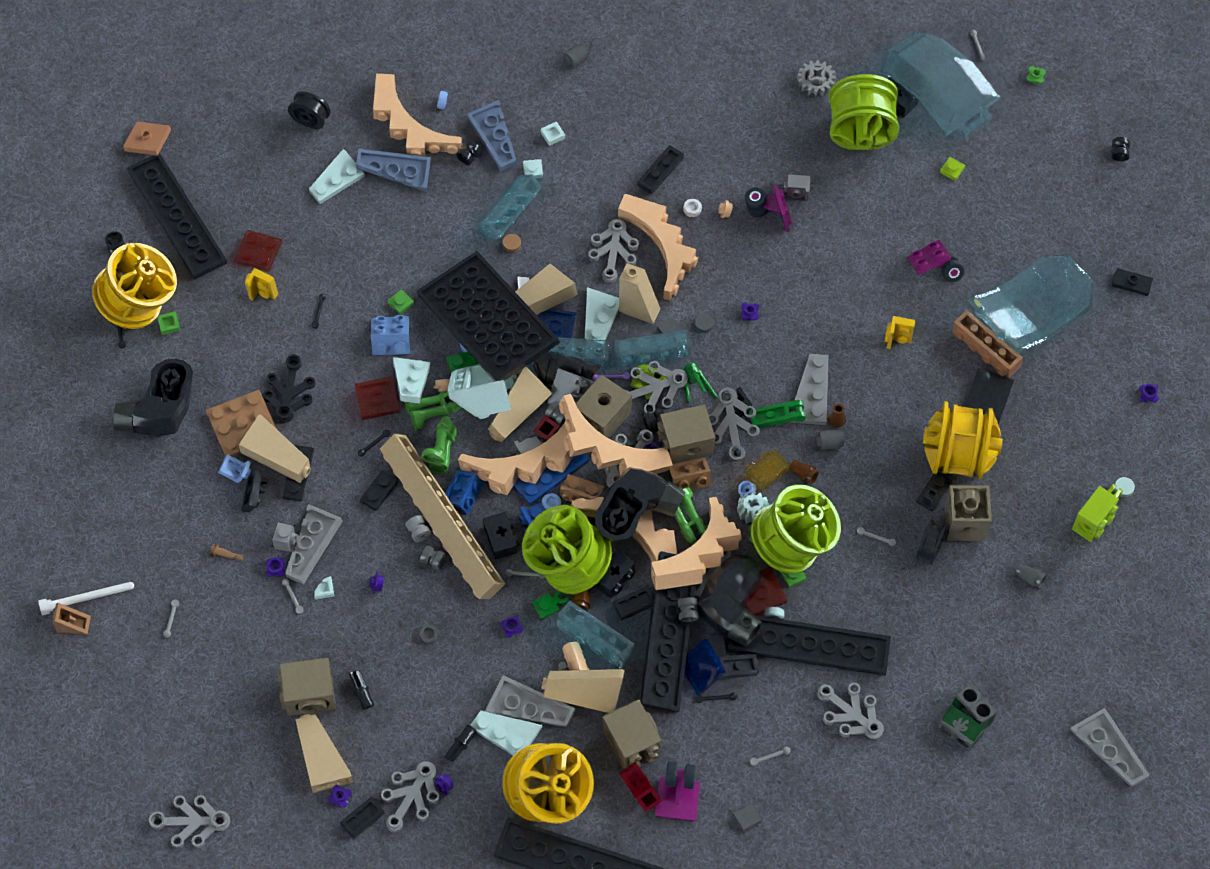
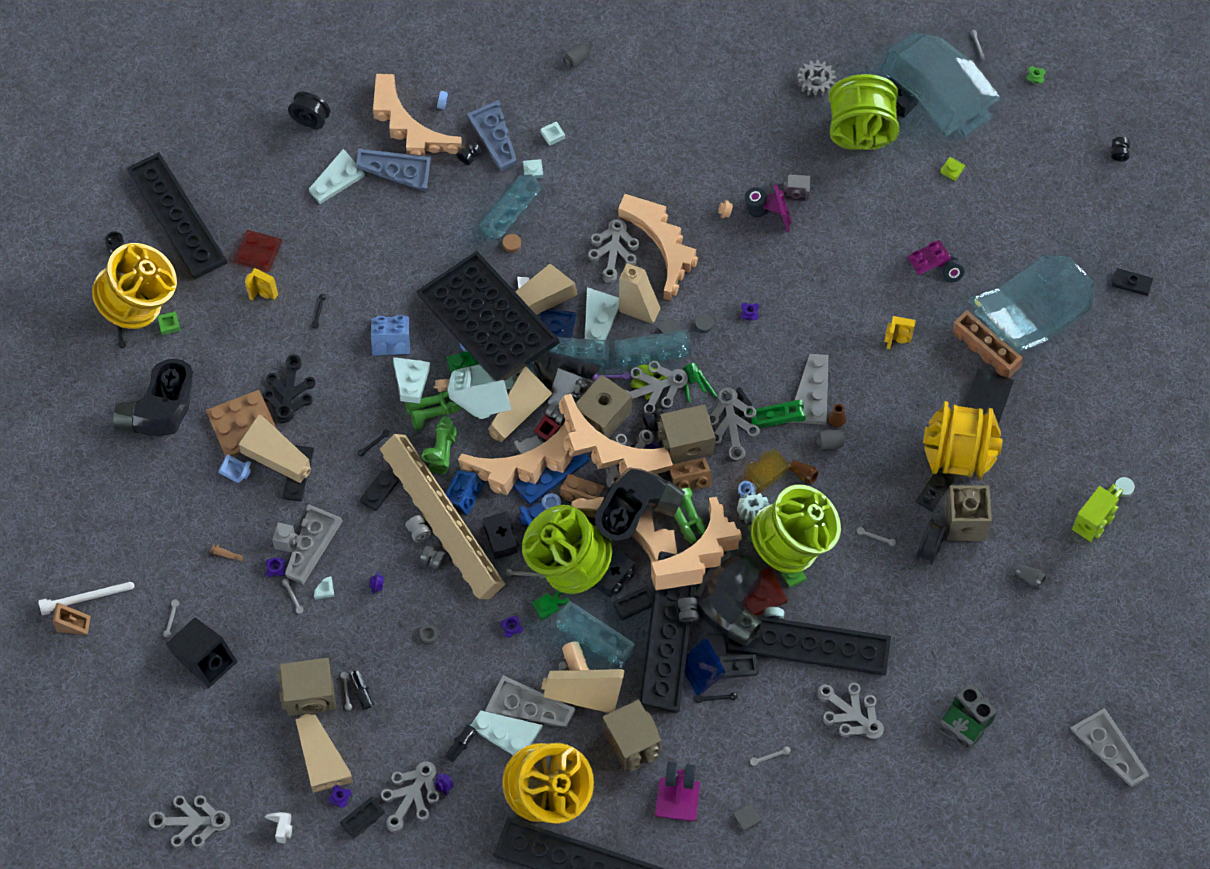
nougat plate [123,121,171,156] -> none
black plate [241,470,269,512] -> none
clear red plate [355,376,400,420] -> none
bright green plate [387,289,414,315] -> none
reddish brown cone [571,589,590,614] -> none
dark red brick [619,762,662,813] -> none
black plate [637,145,684,194] -> none
white tile [683,199,702,217] -> none
dark purple plate [1139,384,1159,402] -> none
none -> black slope [166,617,238,689]
none -> white plate [265,812,292,844]
none -> light grey hinge [340,672,352,711]

